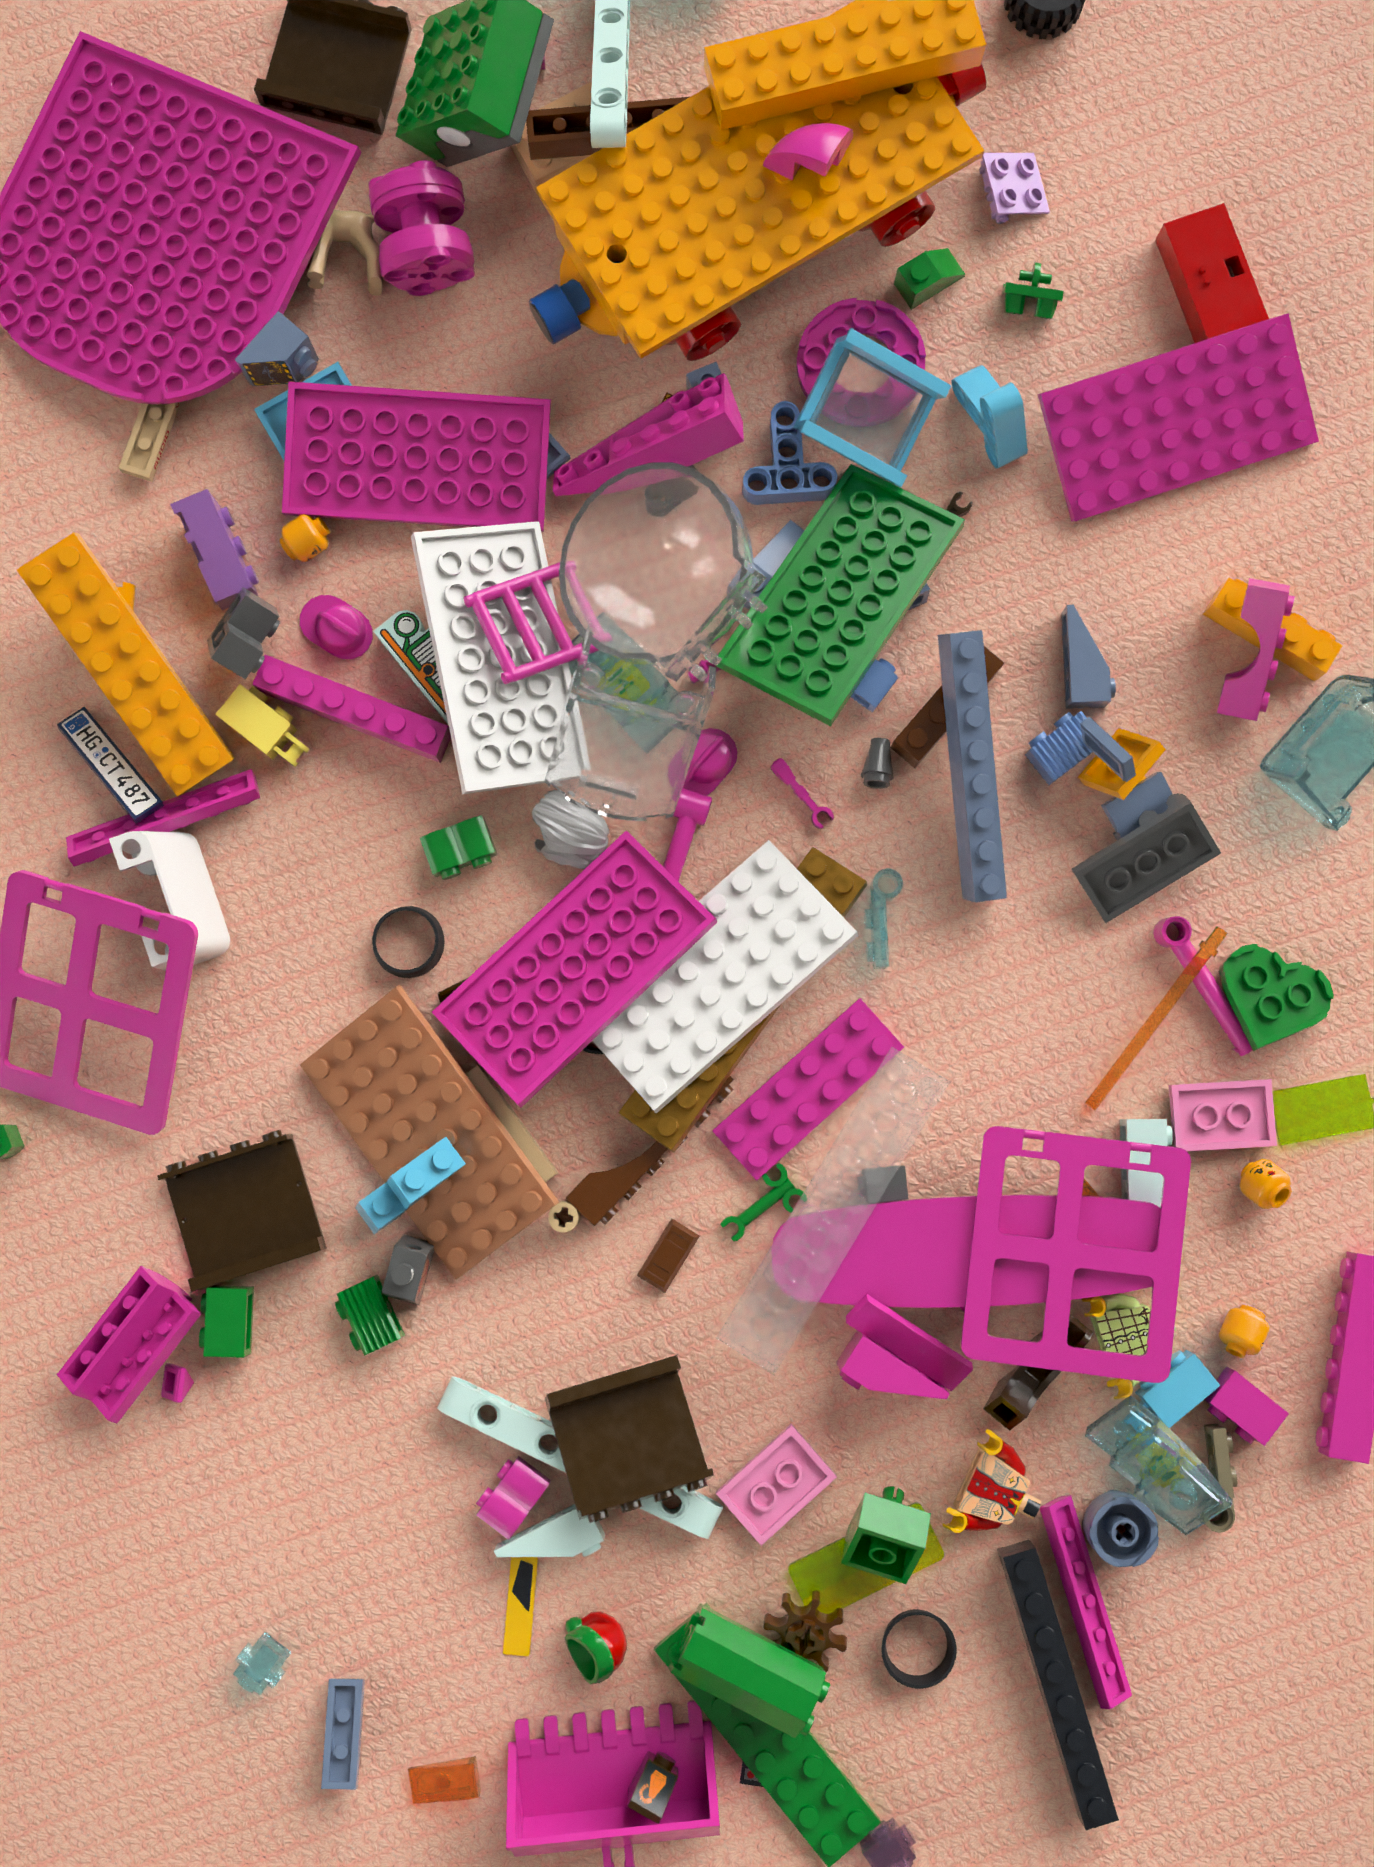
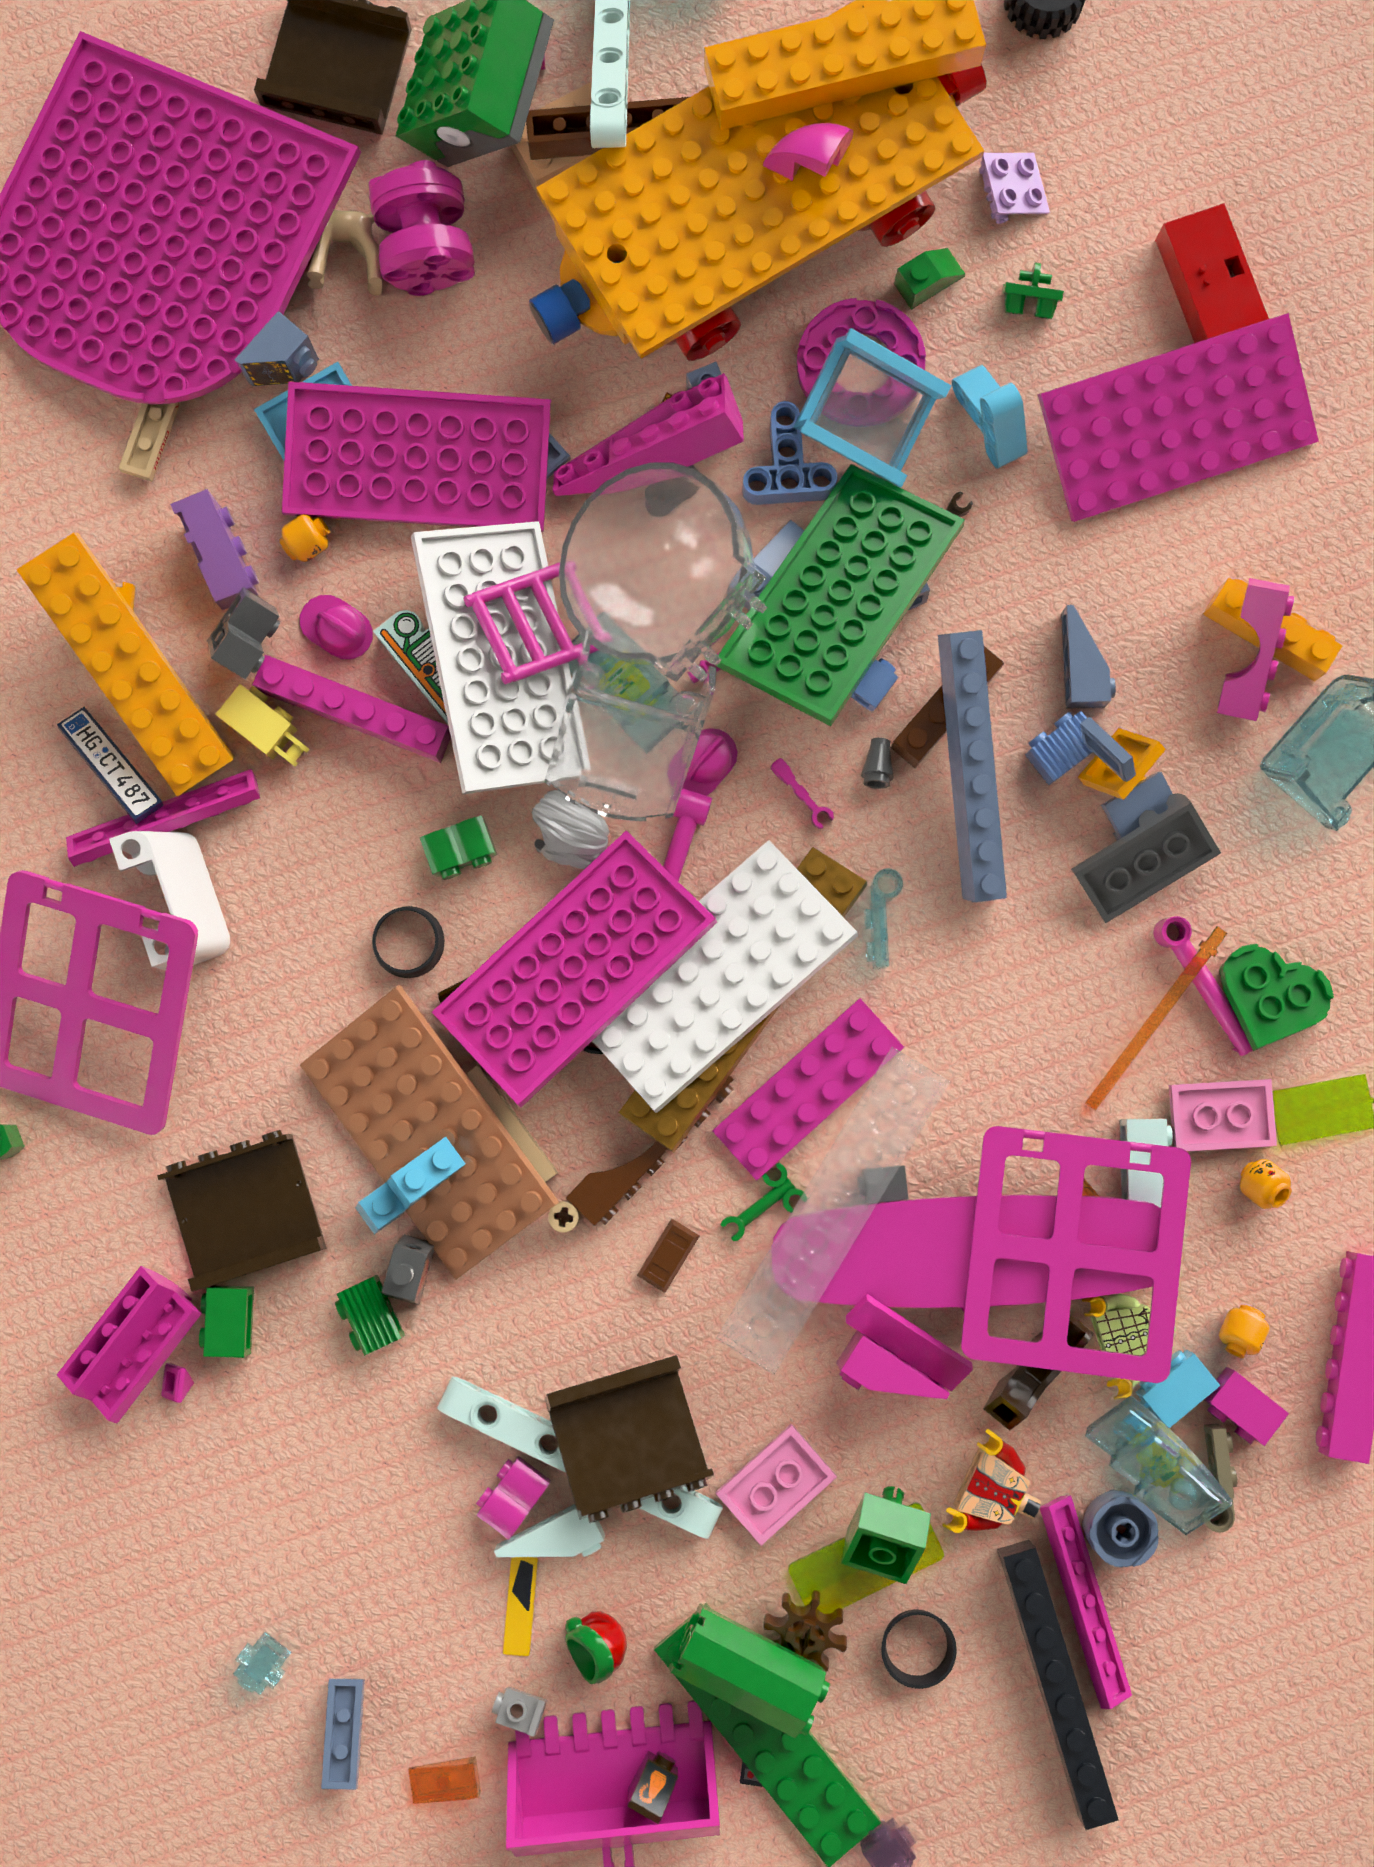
none -> light grey brick [492,1687,547,1737]

